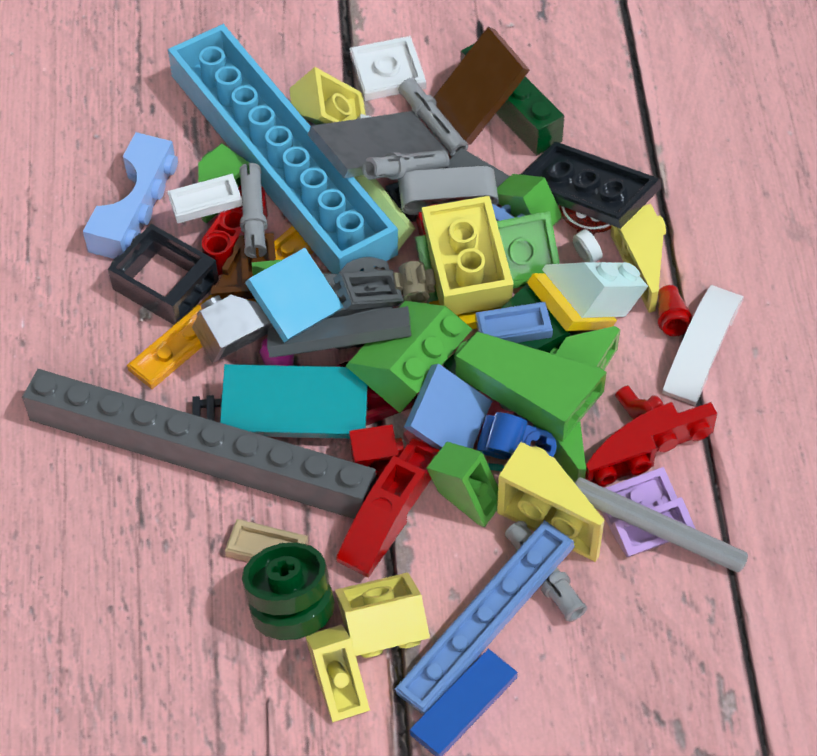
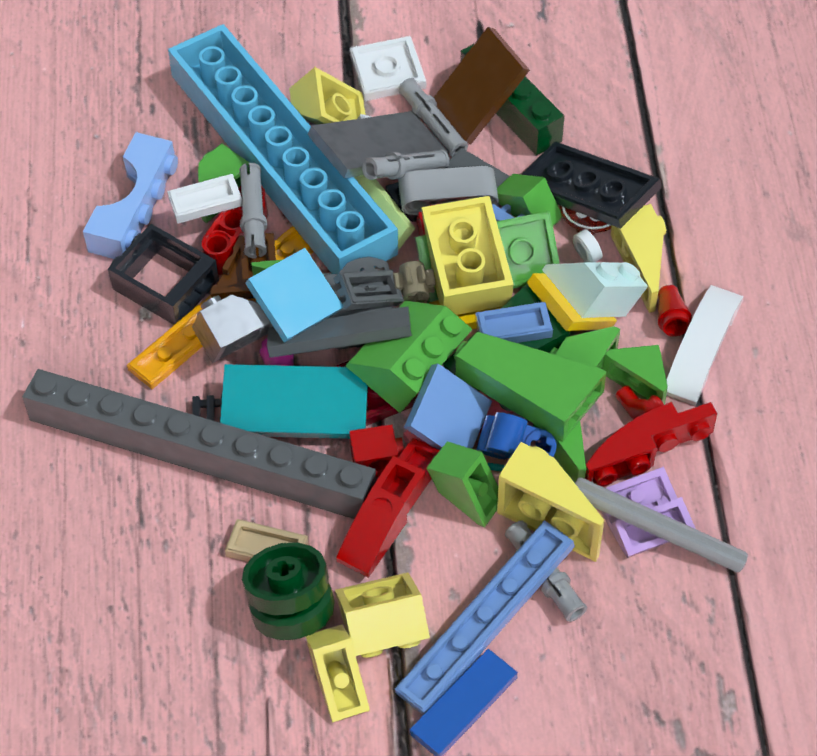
none -> bright green slope [603,345,668,404]

